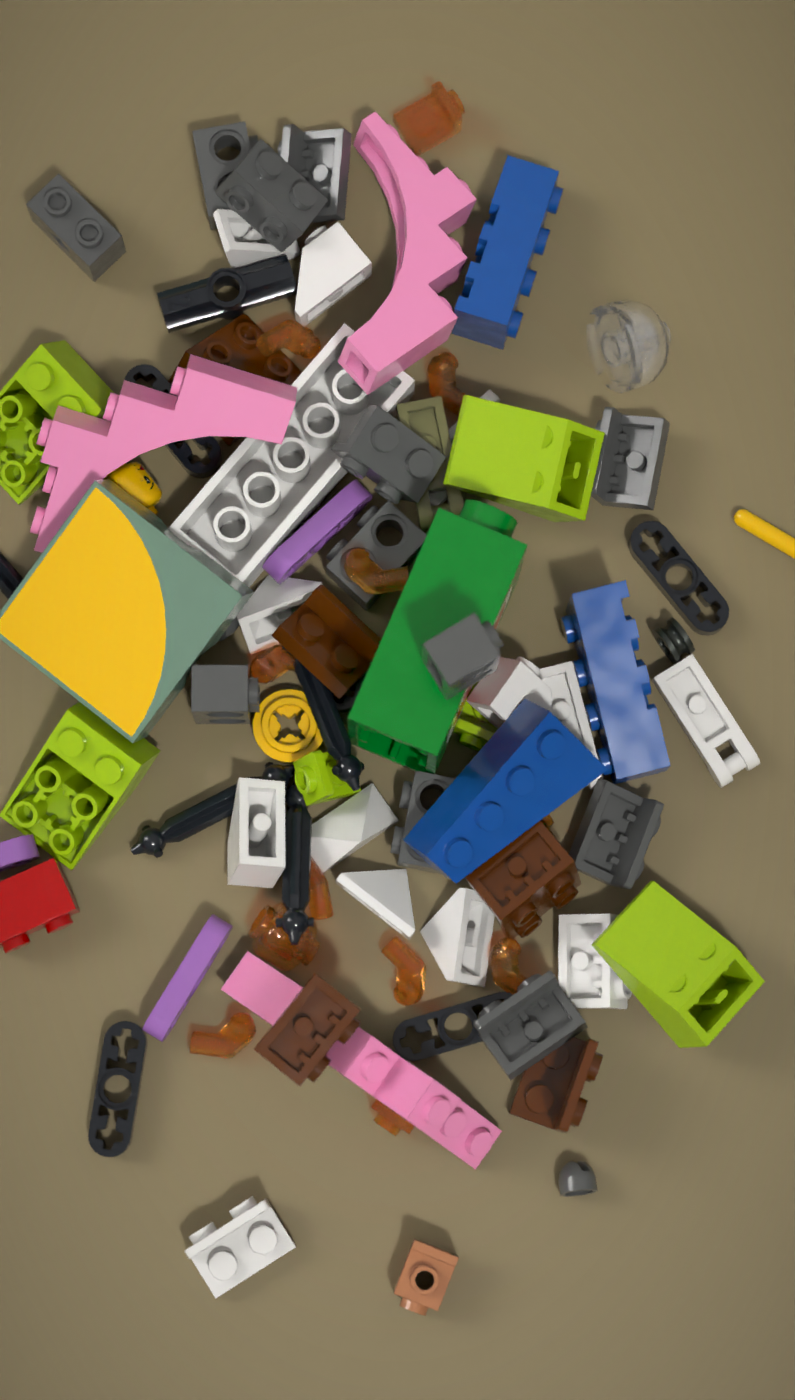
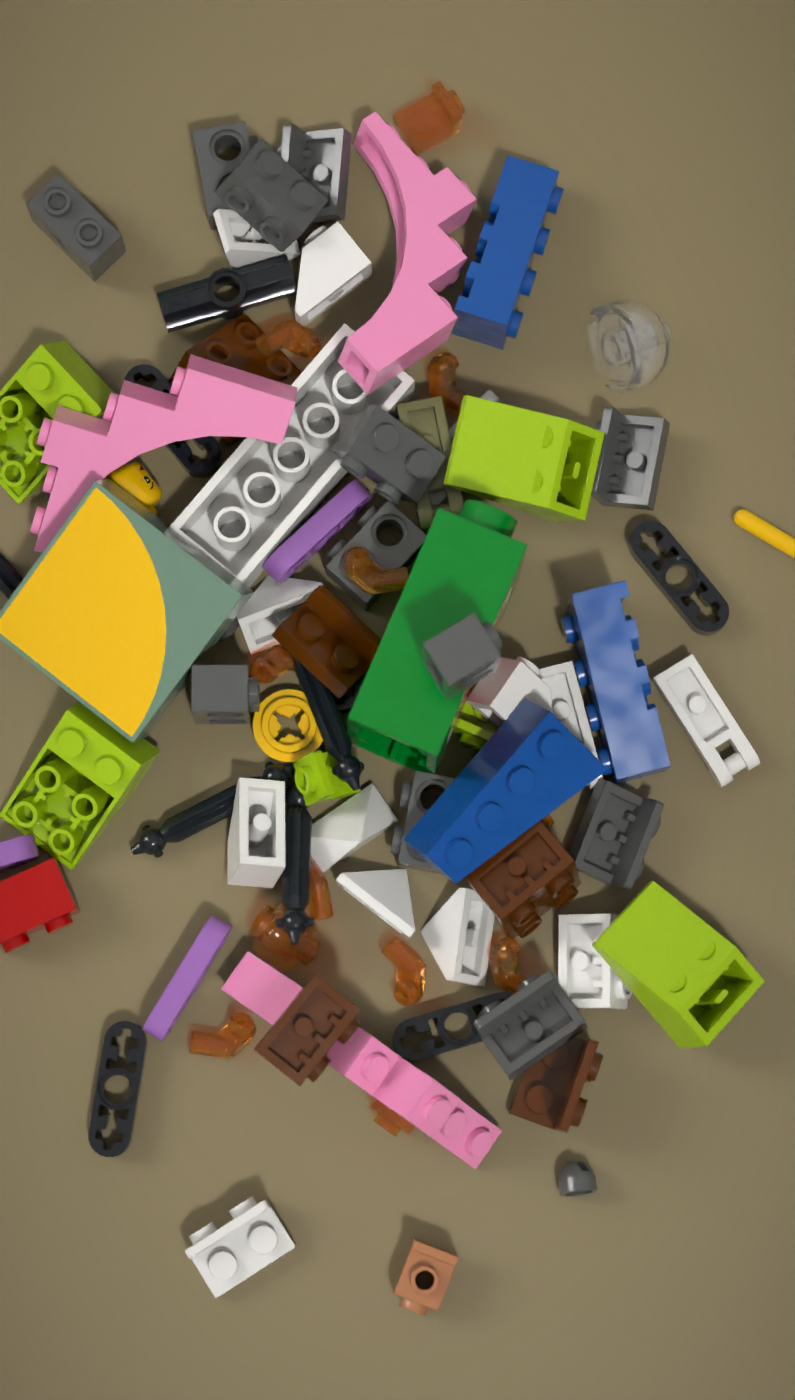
pearl dark grey bush [653,617,695,664] -> none

